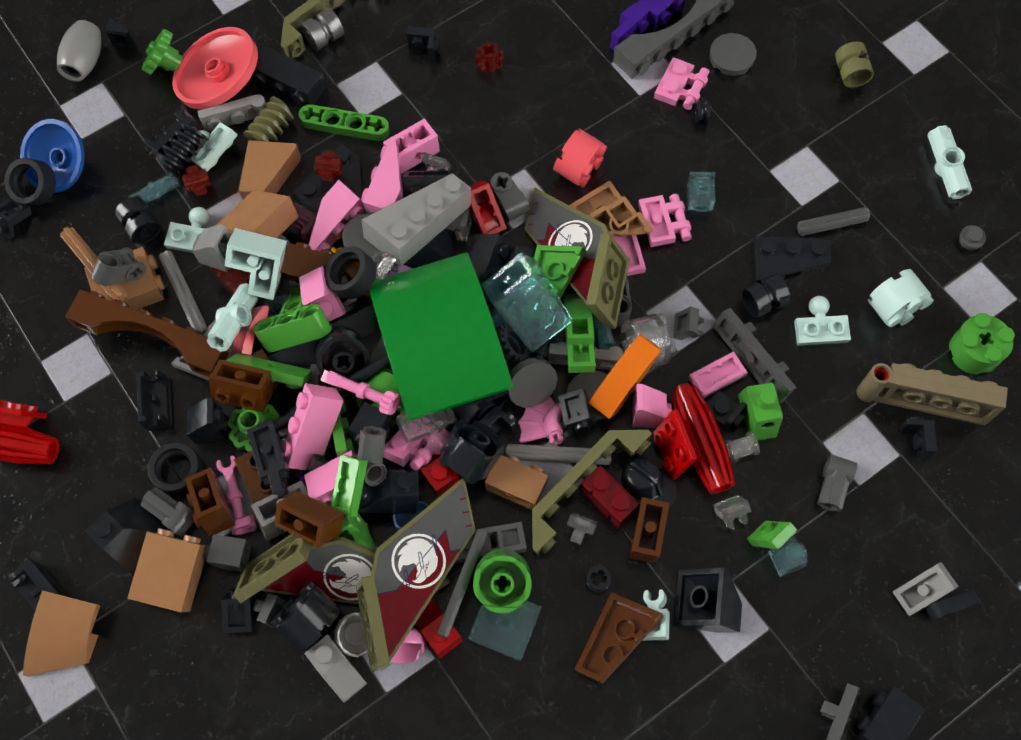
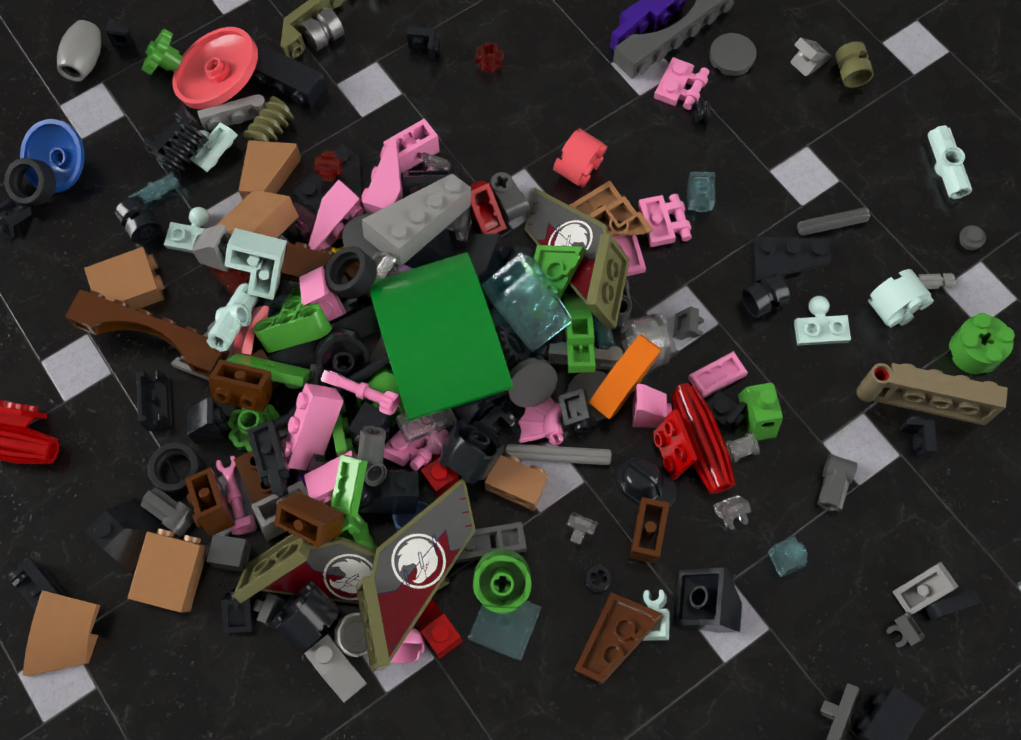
medium nougat axle [60,227,127,302] -> none
dark grey piece [91,247,146,286] -> none
light grey axle [159,250,208,335] -> none
clear red gear [182,164,212,197] -> none
bright green beam [299,105,390,141] -> none
dark grey bar [437,529,488,639] -> none
olive slope [532,430,652,555] -> none
dark red brick [580,465,640,529] -> none
dark grey hinge [712,308,797,404] -> none
bright green plate [747,521,797,549] -> none
none -> light grey slope [791,37,833,76]
none -> dark grey tile [887,612,925,647]
none -> light grey axle [918,273,956,289]

